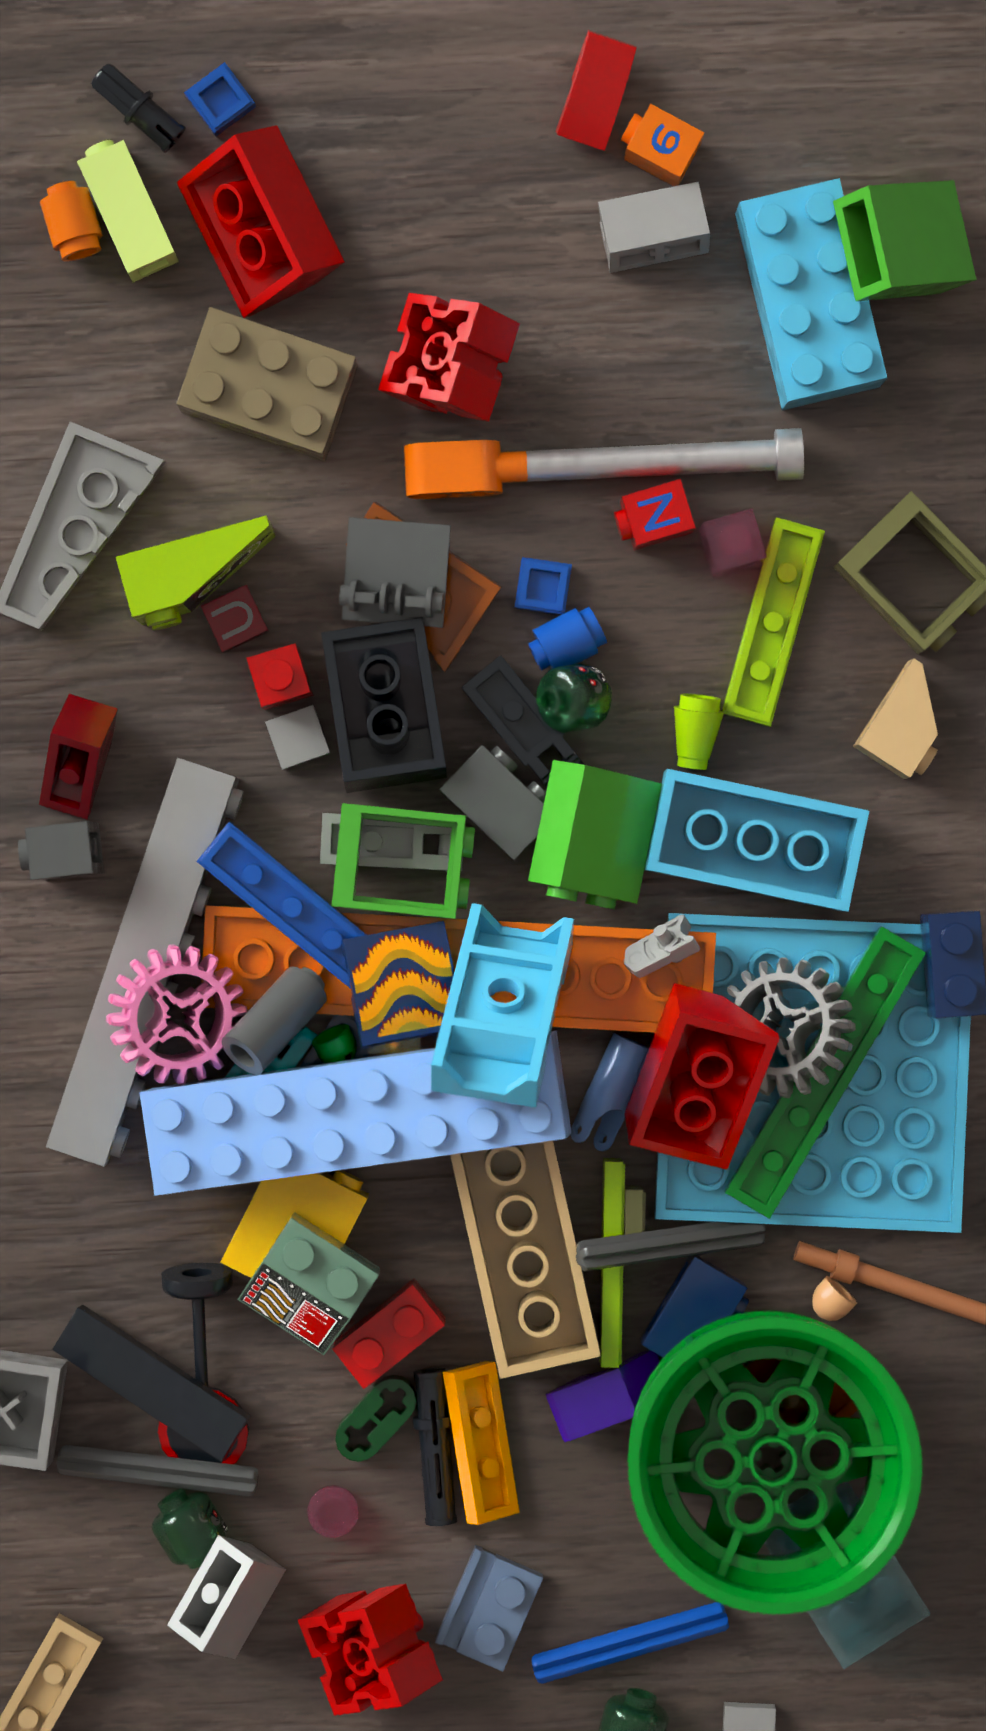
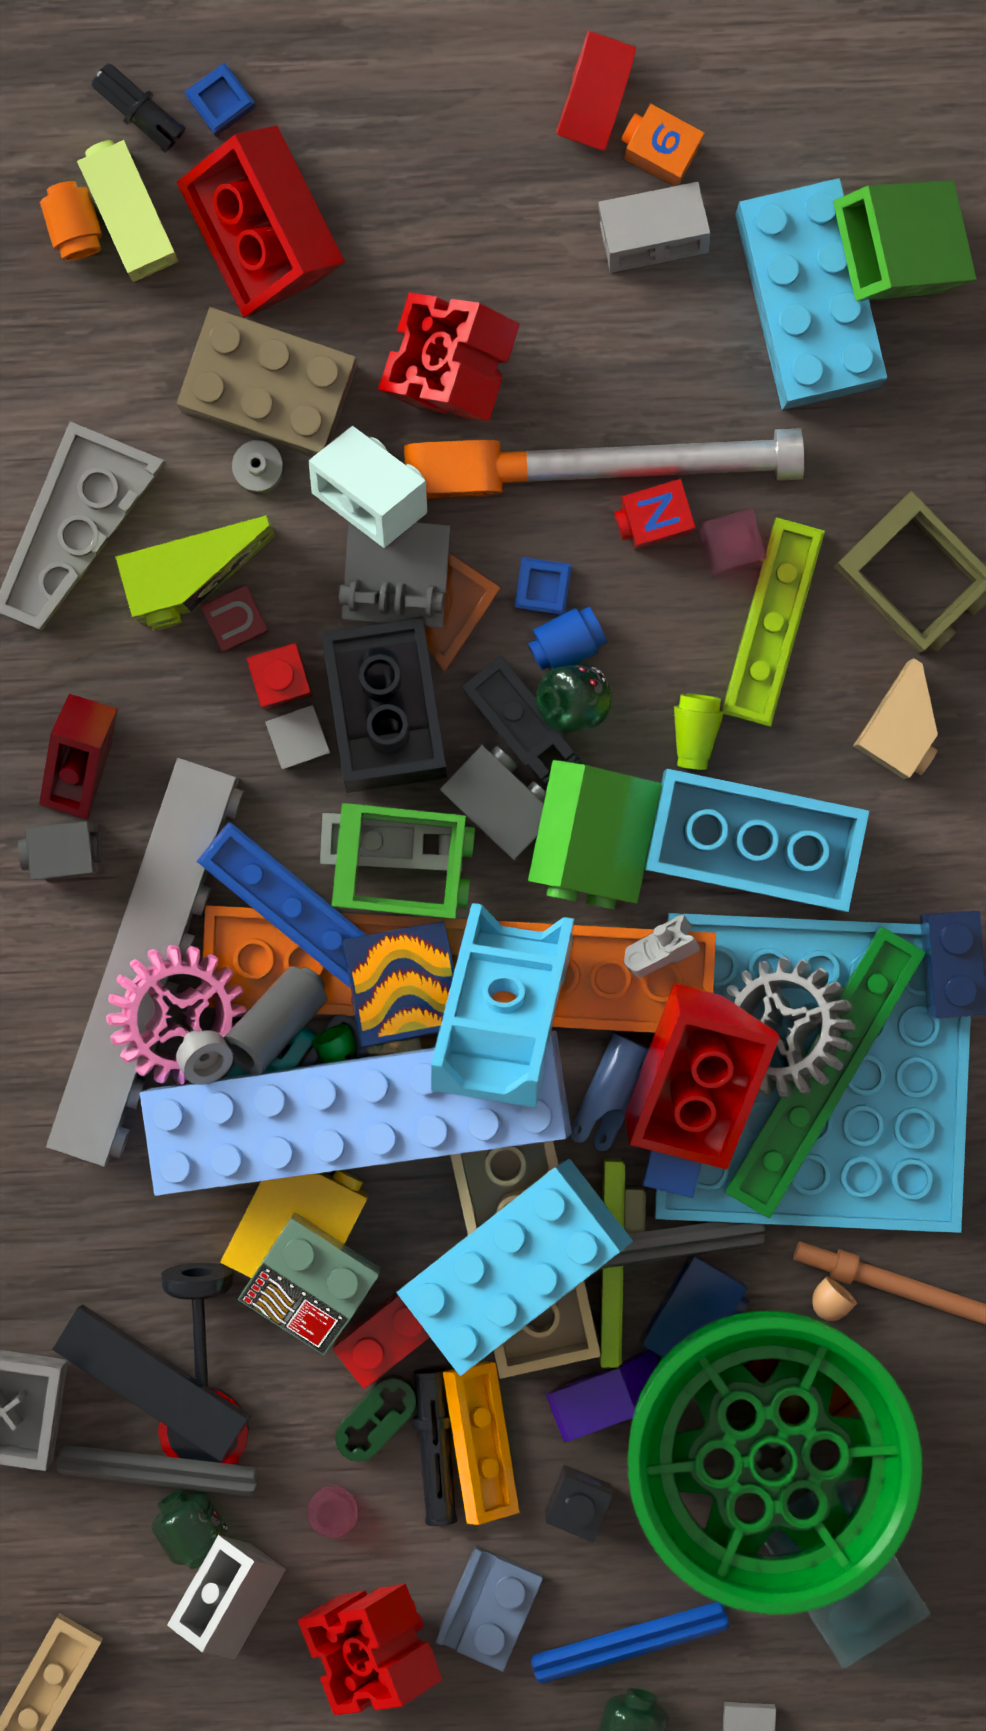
none -> light grey tile [176,1030,233,1085]
none -> light grey tile [232,440,284,494]
none -> light aqua brick [309,426,427,548]
none -> medium azure brick [397,1158,634,1376]
none -> black brick [545,1465,613,1543]
none -> blue tile [642,1151,702,1198]

